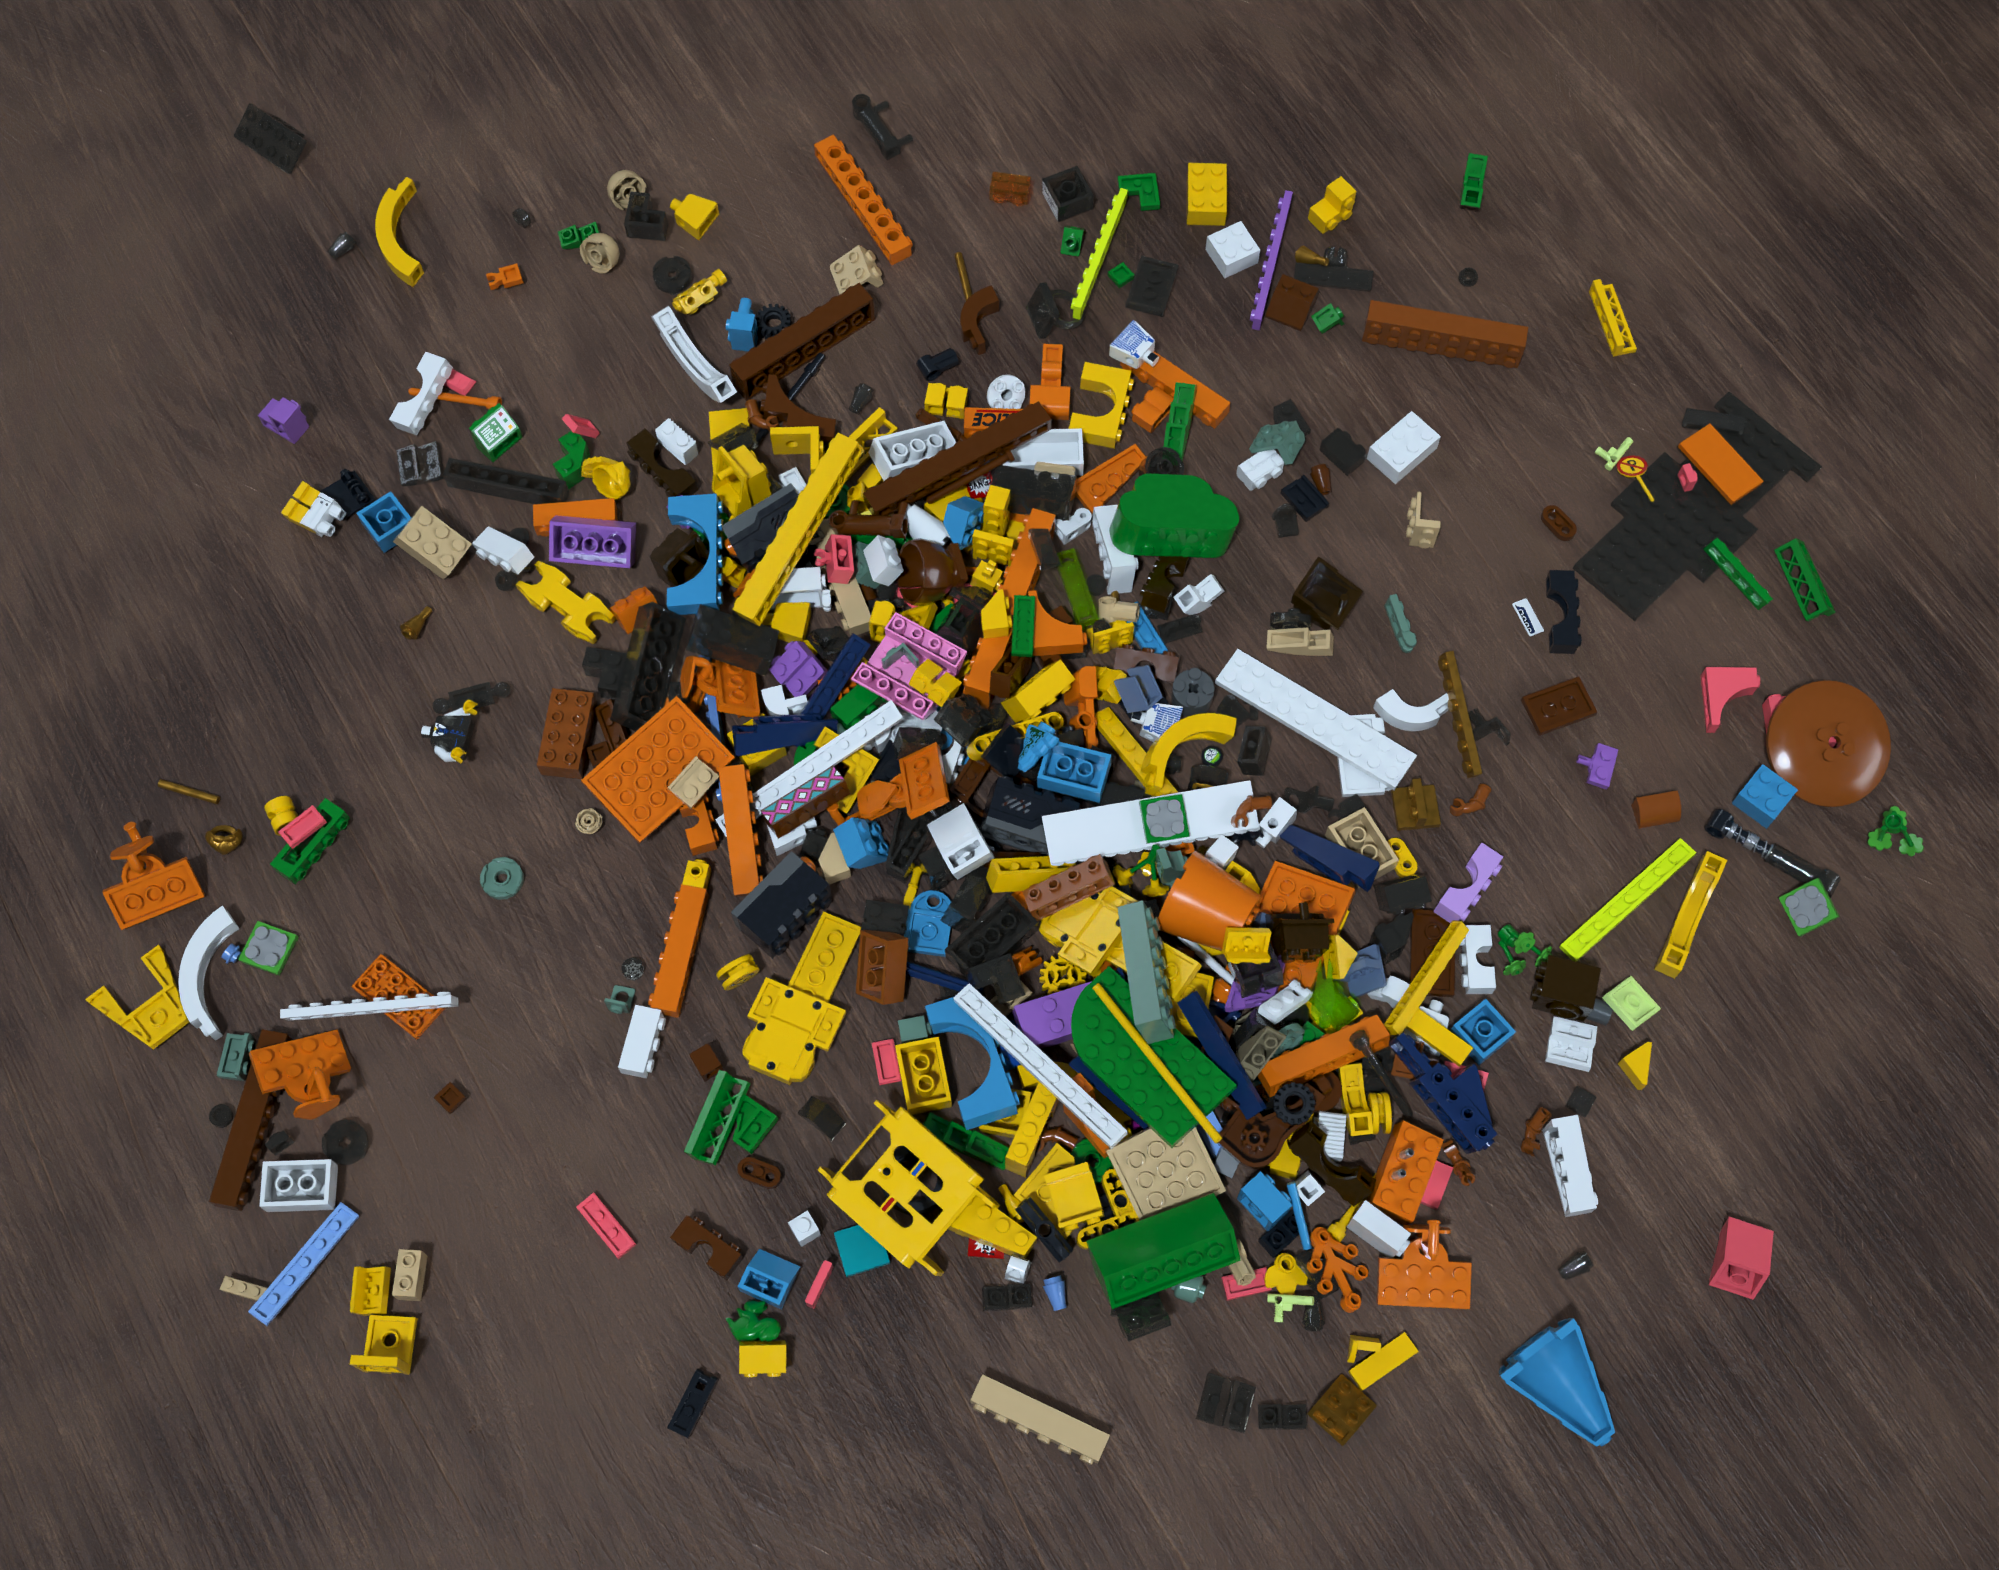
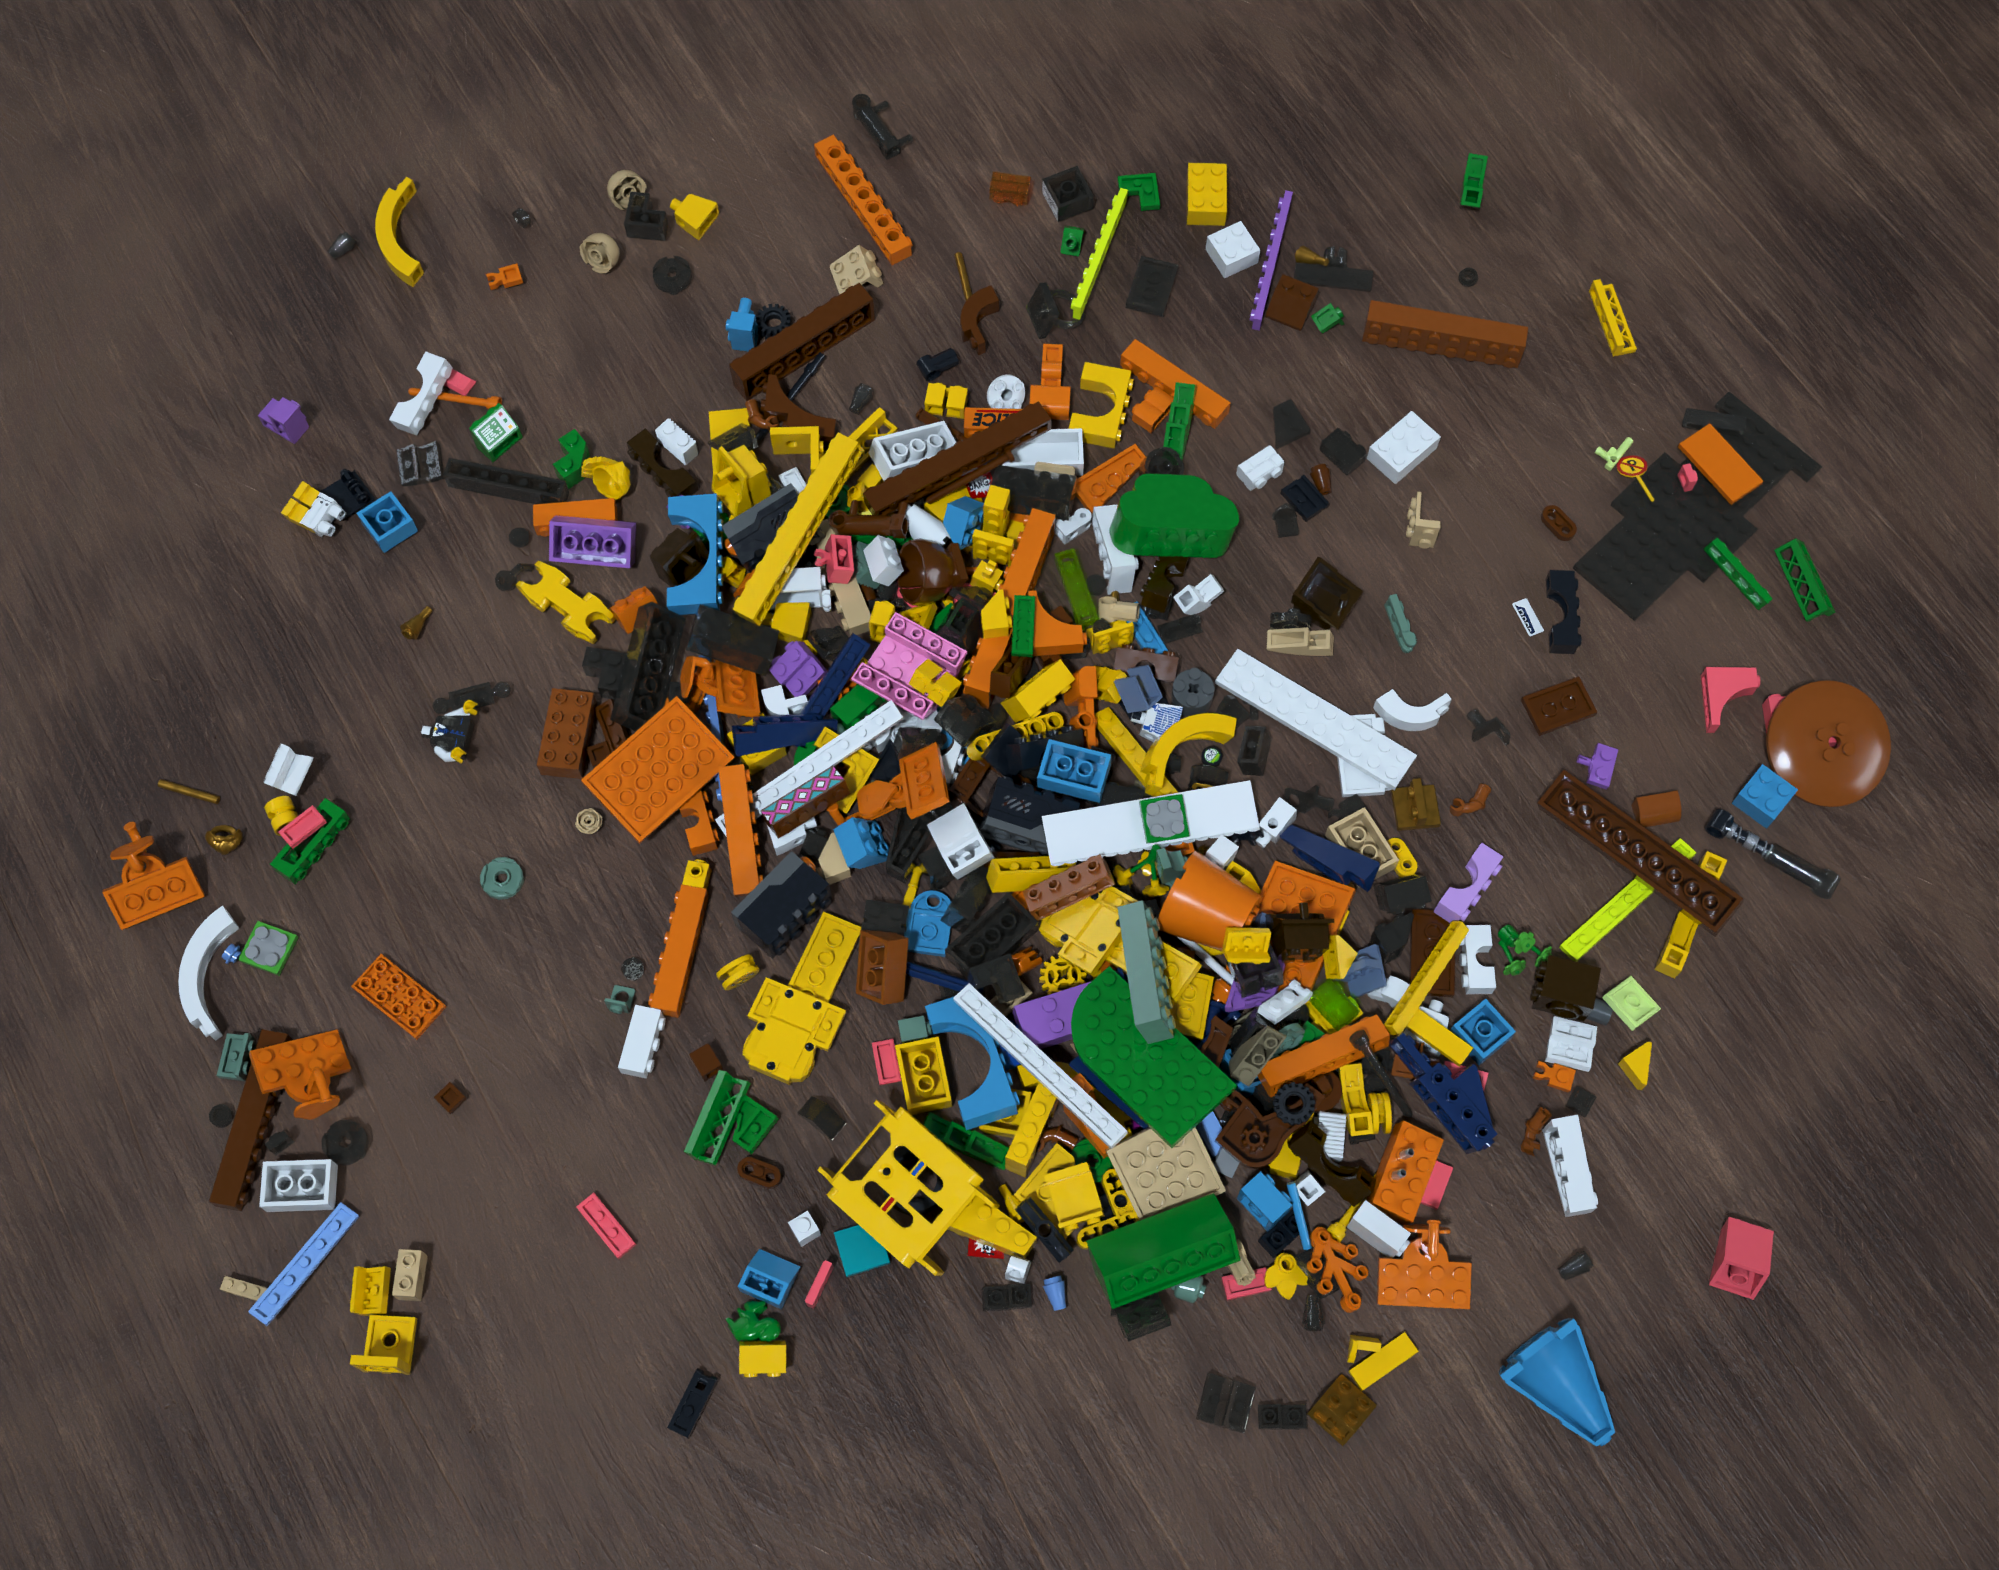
yellow wing [85,944,189,1050] -> none
clear smoke bracket [234,103,307,174] -> none
white plate [280,992,458,1021] -> none
tan brick [393,506,472,579] -> none
white brick [472,526,534,574] -> none
green slope [558,221,601,249] -> none
coral tile [562,414,600,438] -> none
white arch [651,306,737,403] -> none
tan plate [667,756,719,809] -> none
reddish brown arch [670,1215,743,1281] -> none
yellow brick [672,269,727,315] -> none
bracket [881,643,920,669] -> none
tan brick [970,1374,1110,1465] -> none
dark azure rock [1018,722,1060,772] -> none
clear smoke slope [1028,529,1061,571] -> none
yellow piece [1092,983,1222,1144] -> none
green tile [1107,262,1135,289] -> none
torso [1109,320,1159,369] -> none
dark blue tile [1177,991,1267,1120] -> none
dark orange piece [1231,795,1272,828] -> none
sand green bracket [1249,421,1305,465] -> none
yellowish green hose [1267,1293,1314,1322] -> none
yellow brick [1308,176,1357,234] -> none
clear neon green piece [1311,958,1335,1029] -> none
pearl gold plate [1438,651,1482,778] -> none
dark orange piece [1442,1139,1475,1186] -> none
light grey piece [1779,878,1840,937] -> none
bright green plant [1867,806,1924,856] -> none
none -> white piece [263,743,314,796]
none -> orange plate [1533,1061,1576,1093]
none -> reddish brown brick [1537,770,1743,937]

